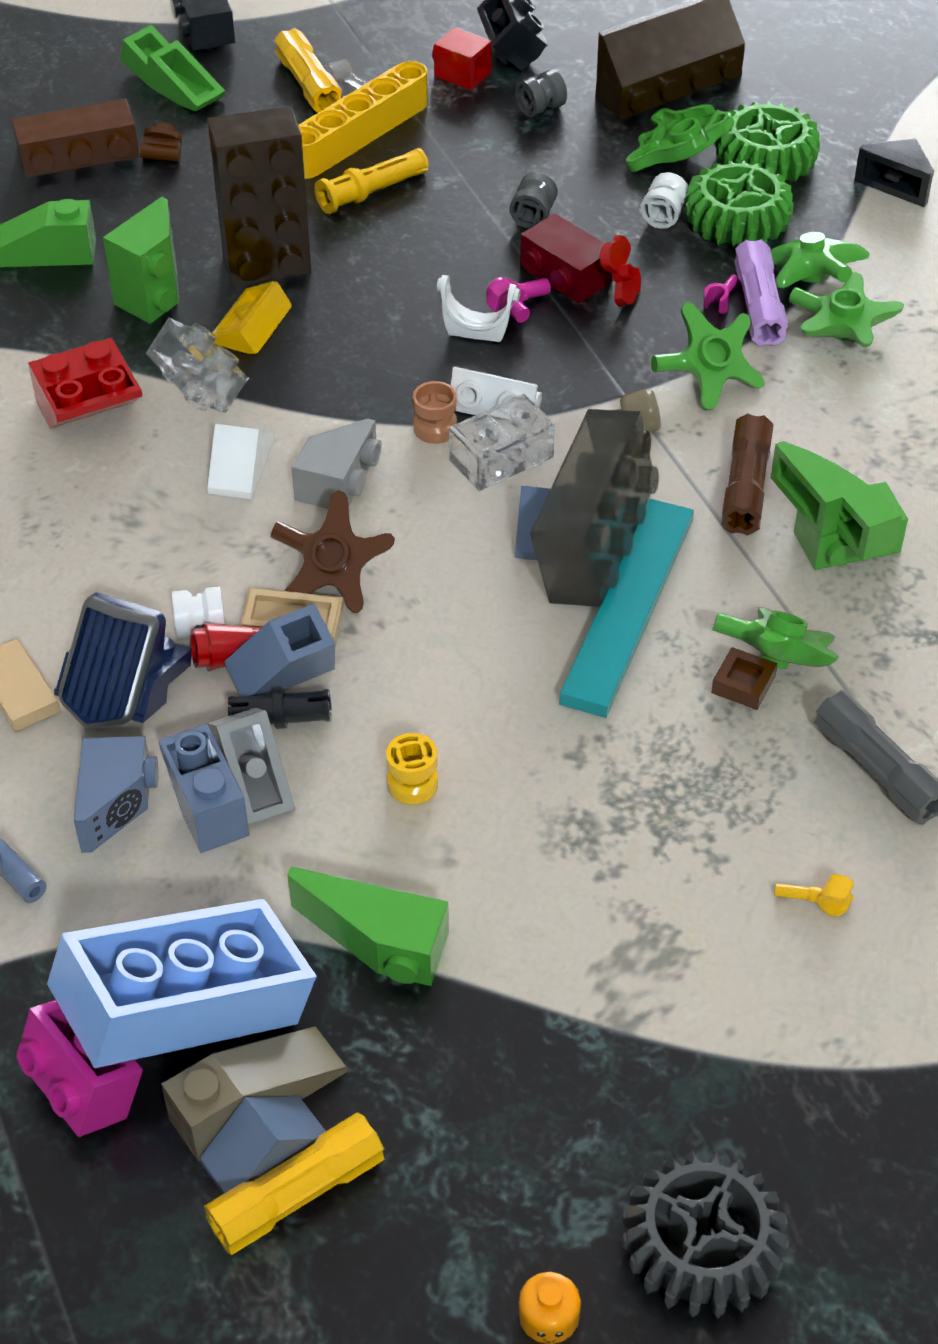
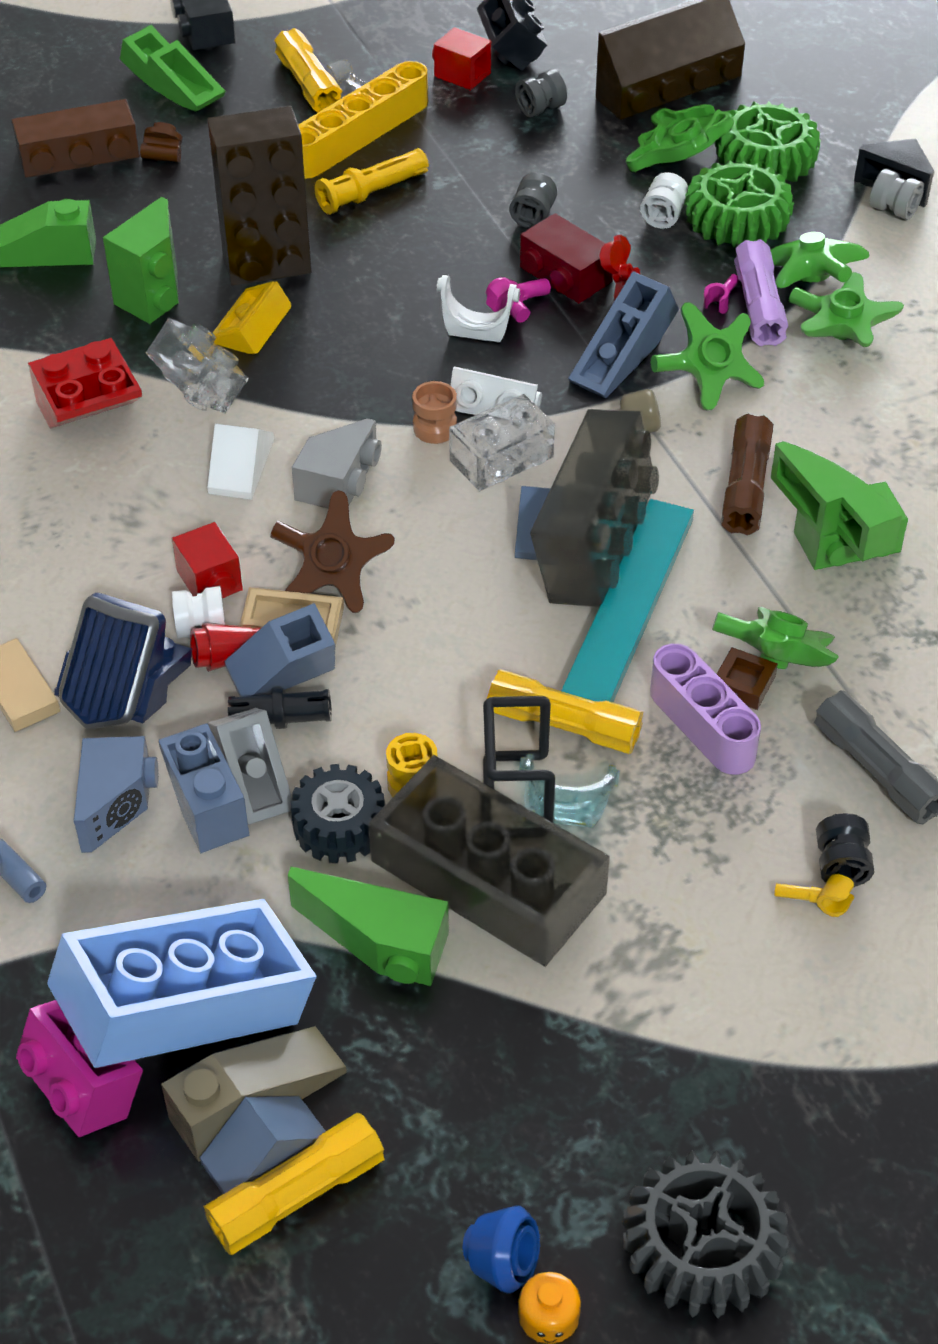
none -> red brick [172,522,243,599]
none -> black wheel [291,764,386,863]
none -> clear smoke brick [369,755,610,967]
none -> blue cone [463,1206,540,1293]
none -> black piece [483,696,556,835]
none -> yellow axle [487,669,644,754]
none -> clear light blue helmet [519,753,620,828]
none -> sand blue slope [568,271,679,398]
none -> lavender beam [650,644,761,775]
none -> black wheel [816,813,874,887]
none -> light grey wheel [869,168,924,220]

